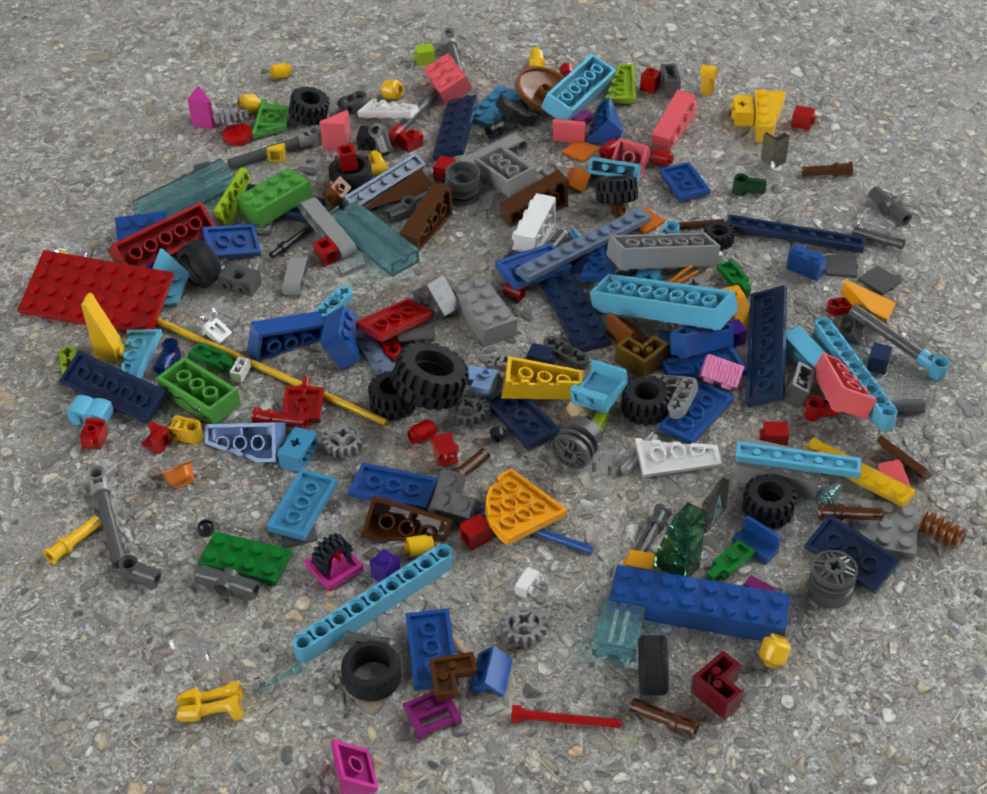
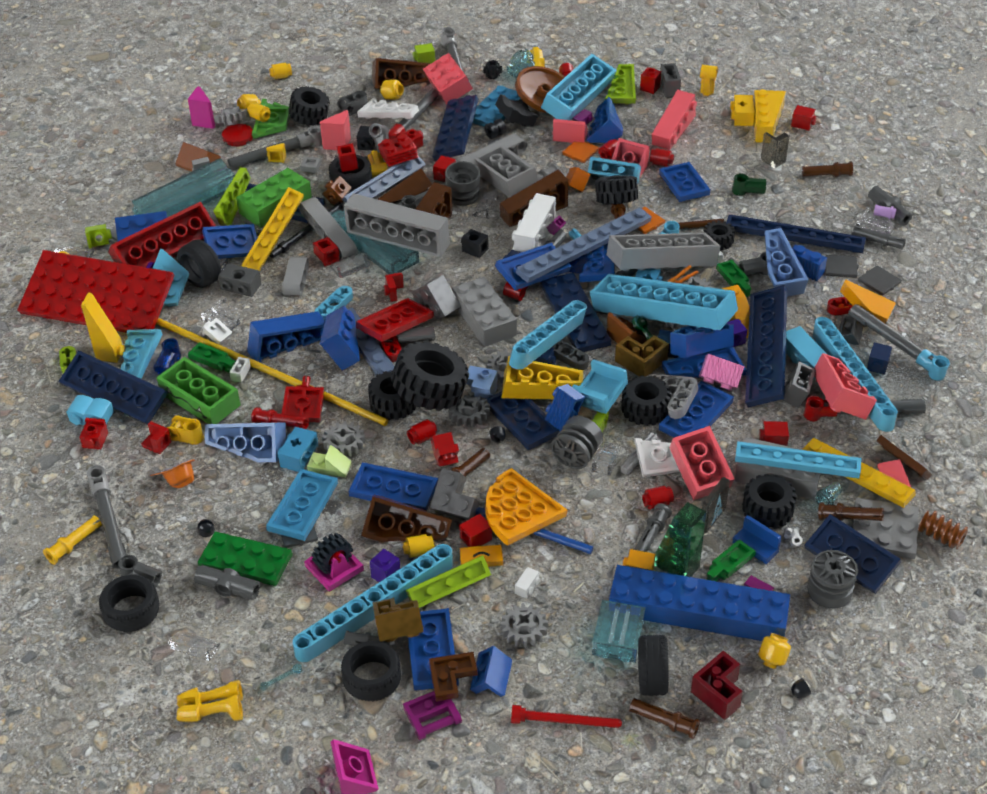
none -> lime brick [85,224,112,248]
none -> black tyre [99,574,160,632]
none -> dark orange slope [175,142,221,172]
none -> yellow plate [241,187,304,271]
none -> yellow brick [247,103,271,122]
none -> yellowish green slope [307,445,351,478]
none -> light grey brick [344,193,450,257]
none -> reddish brown wedge [372,58,431,89]
none -> pearl gold brick [373,598,424,642]
none -> red brick [378,134,419,167]
none -> red bracket [383,272,404,302]
none -> lime plate [406,555,491,608]
none -> light orange tile [460,545,503,567]
none -> black brick [461,229,489,258]
none -> black gear [483,60,502,79]
none -> clear light blue plate [507,49,535,78]
none -> medium azure beam [509,300,587,370]
none -> blue brick [545,384,585,431]
none -> magenta piece [546,215,566,235]
none -> dark green plate [632,315,653,340]
none -> red brick [642,485,674,510]
none -> coral brick [669,426,735,501]
none -> dark grey piece [739,252,768,275]
none -> medium blue wedge [764,228,809,297]
none -> white arm [784,527,803,547]
none -> black hinge [791,678,811,699]
none -> lavender pin [873,204,896,220]

